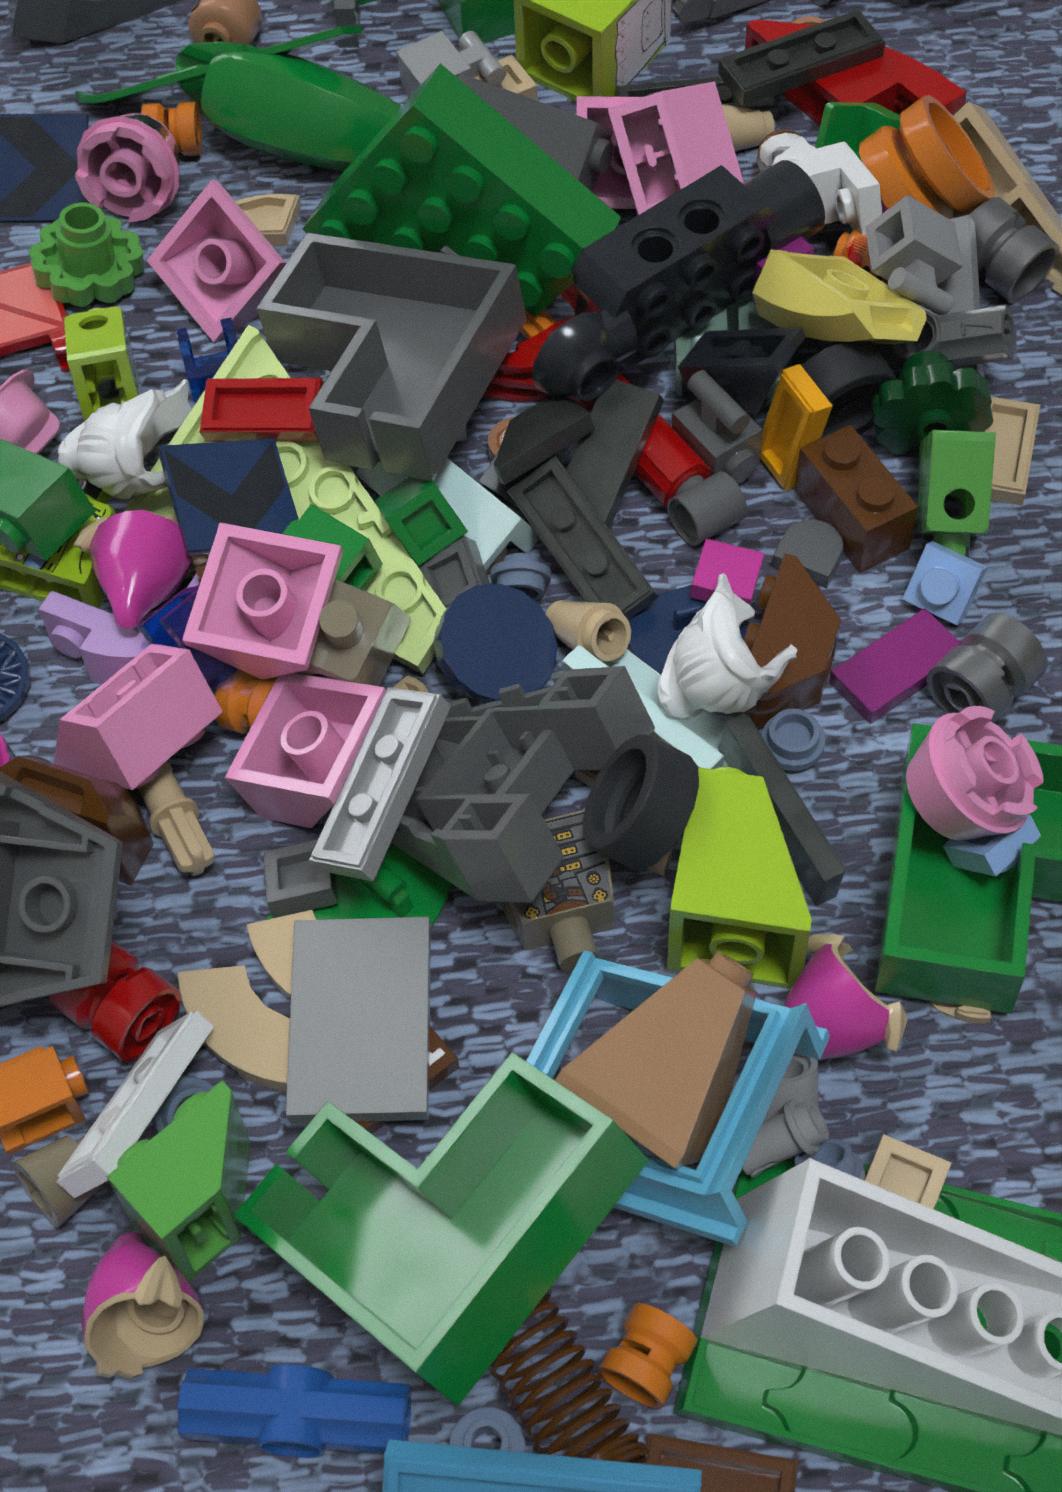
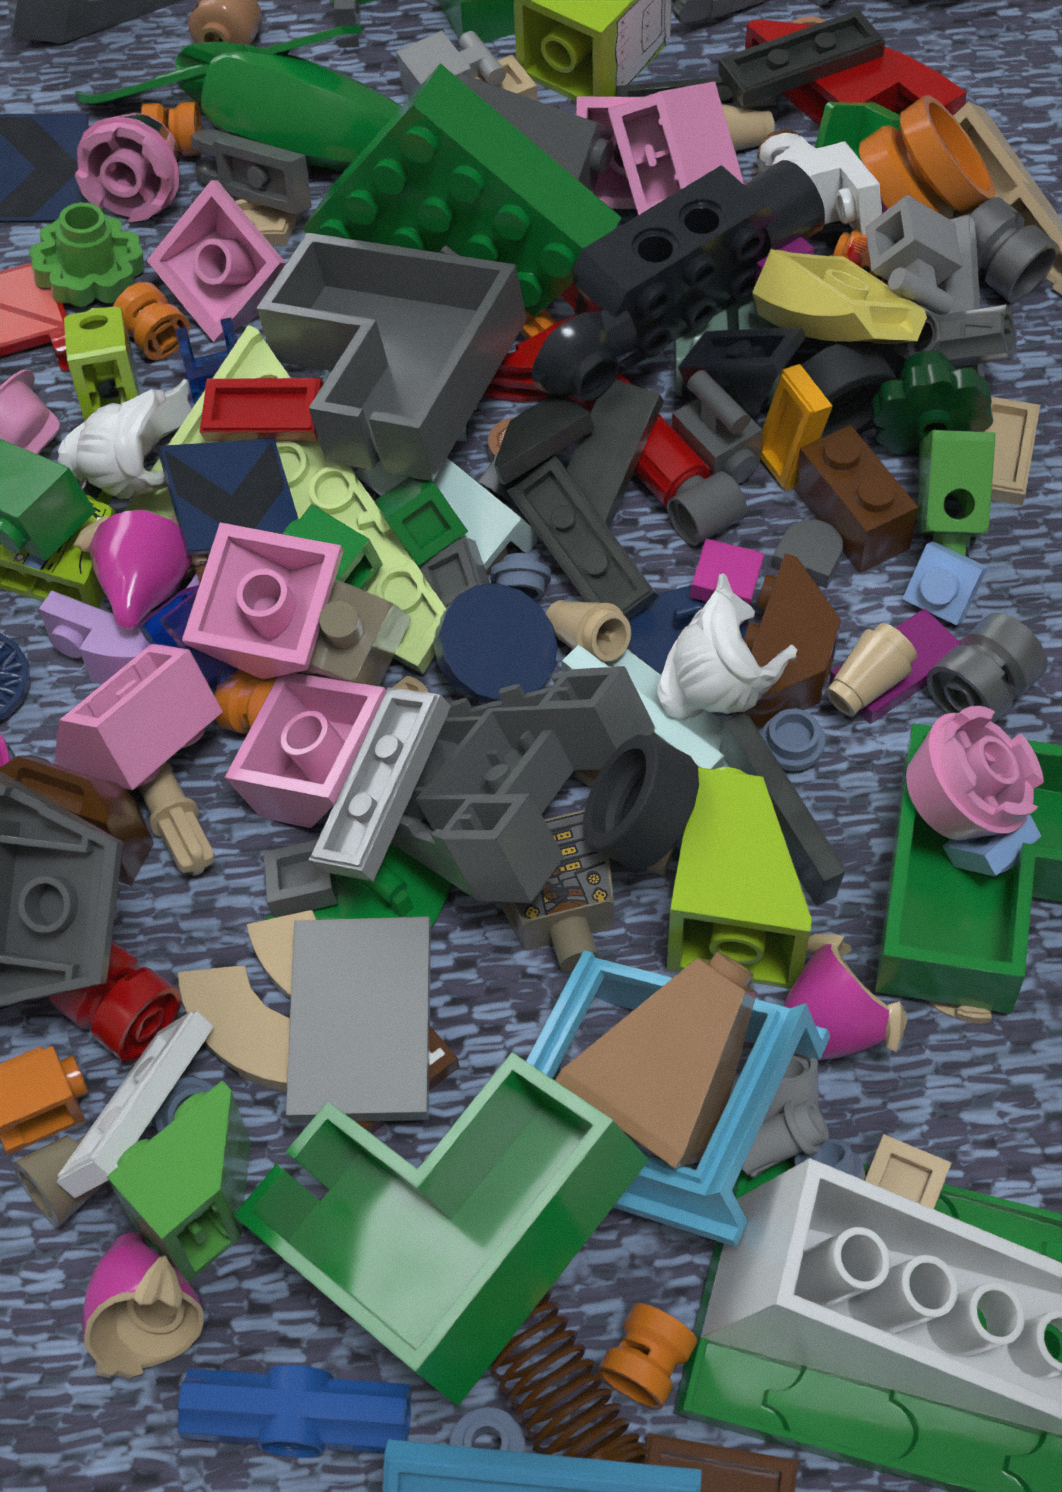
none -> orange wheel [113,282,190,361]
none -> dark grey hinge [190,129,312,215]
none -> tan cone [825,623,918,717]

